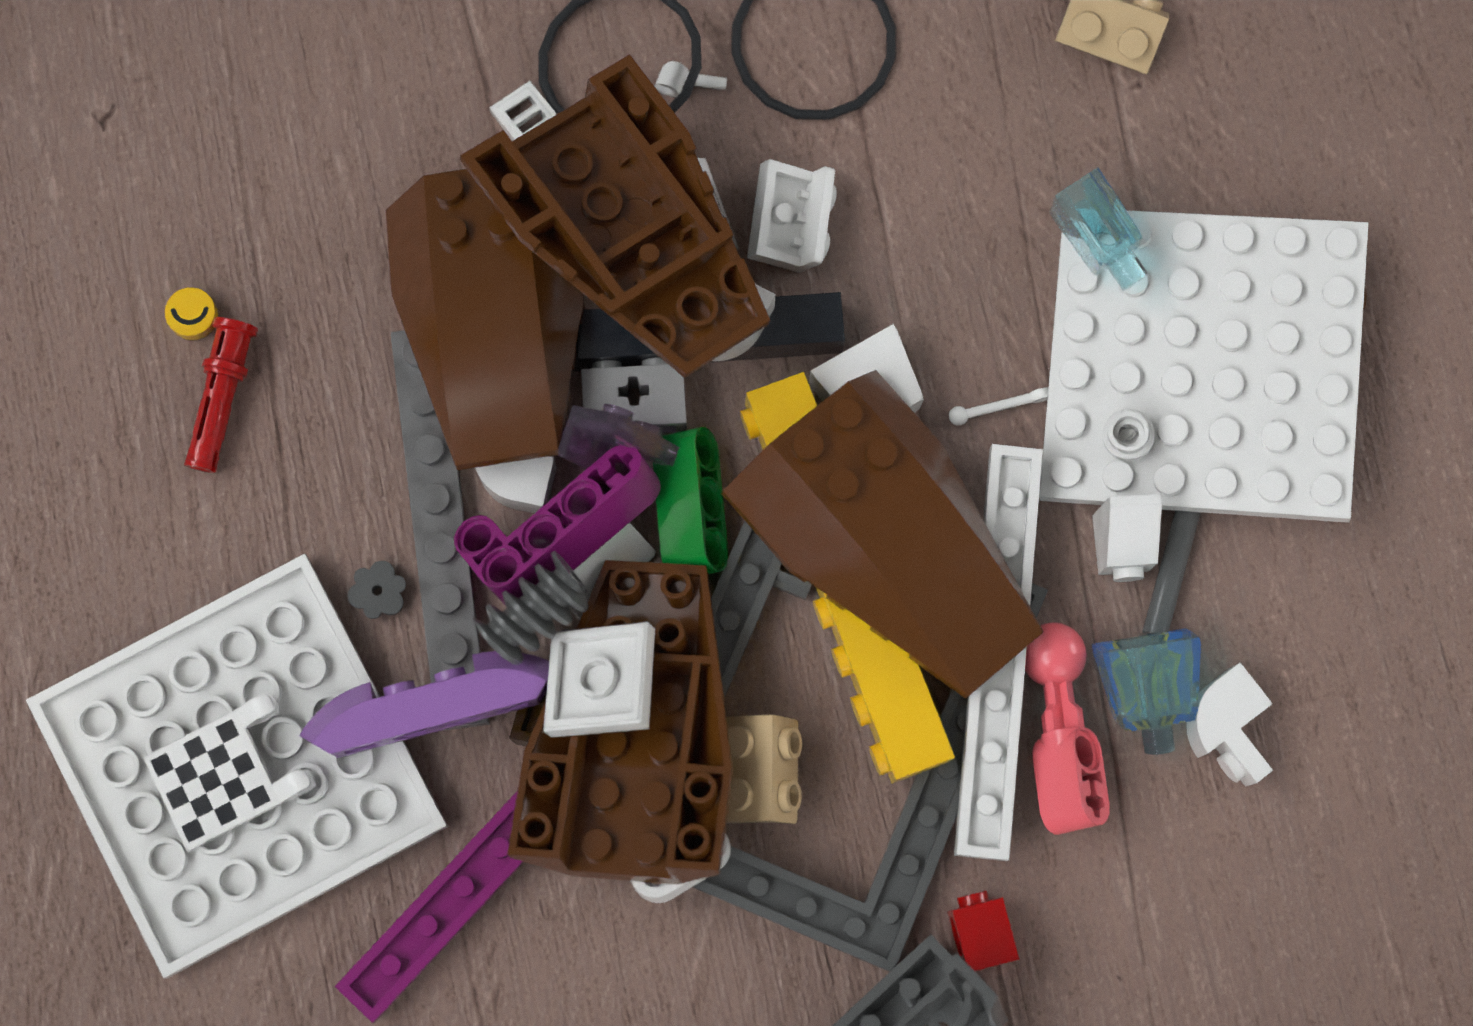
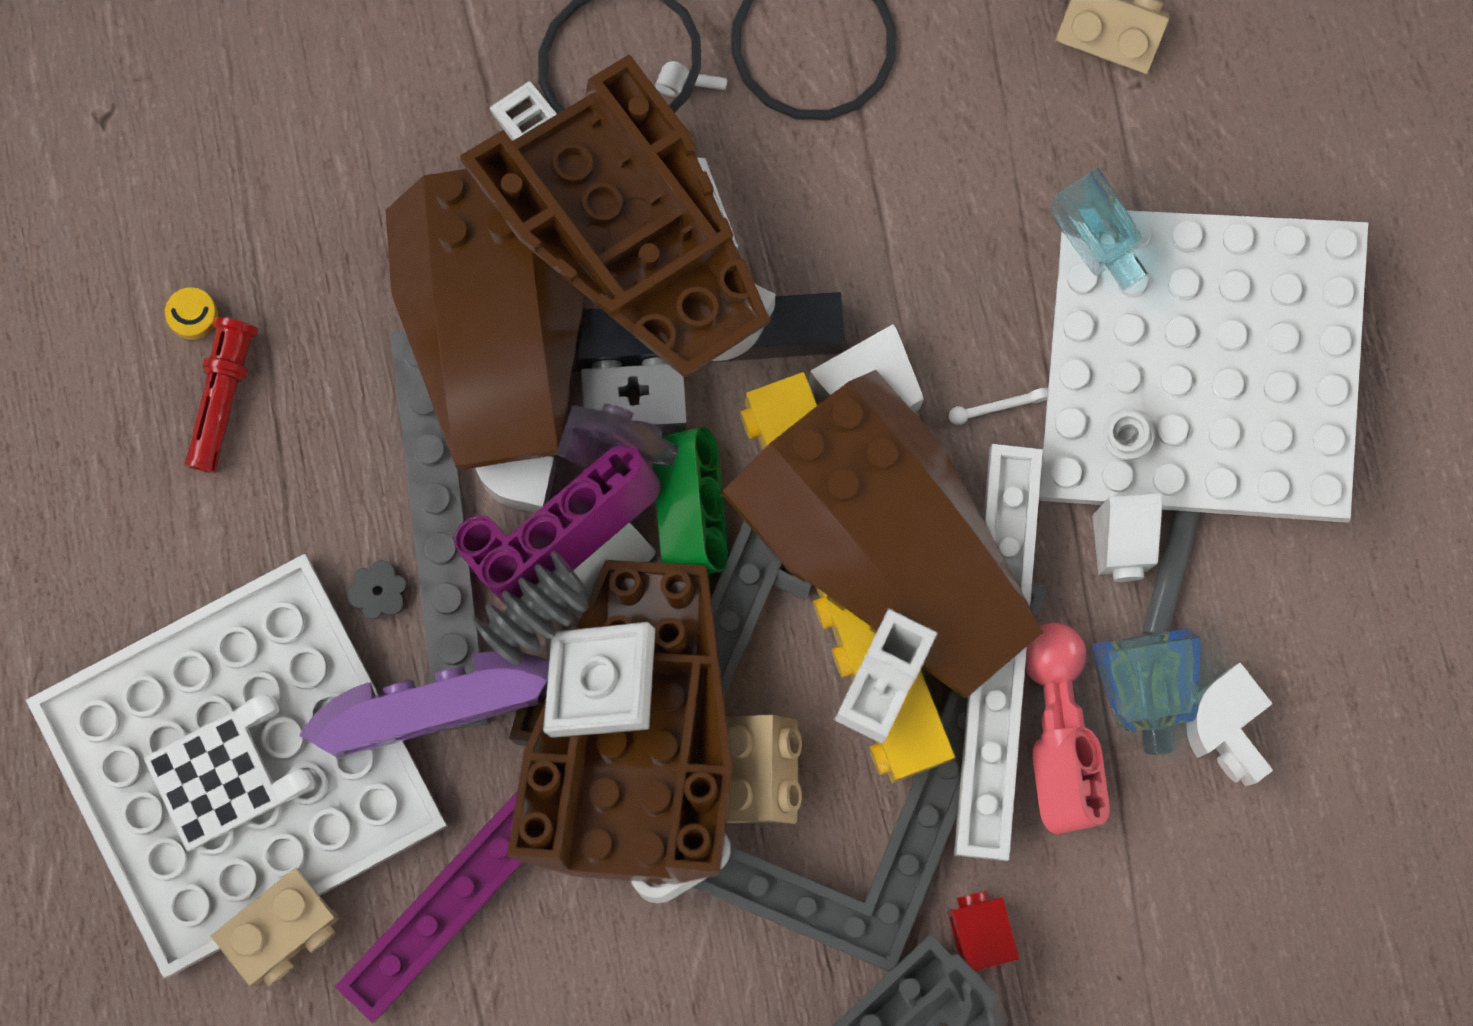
white bracket [747,159,837,273] -> none
none -> tan bracket [211,868,340,987]
none -> white brick [834,609,937,744]

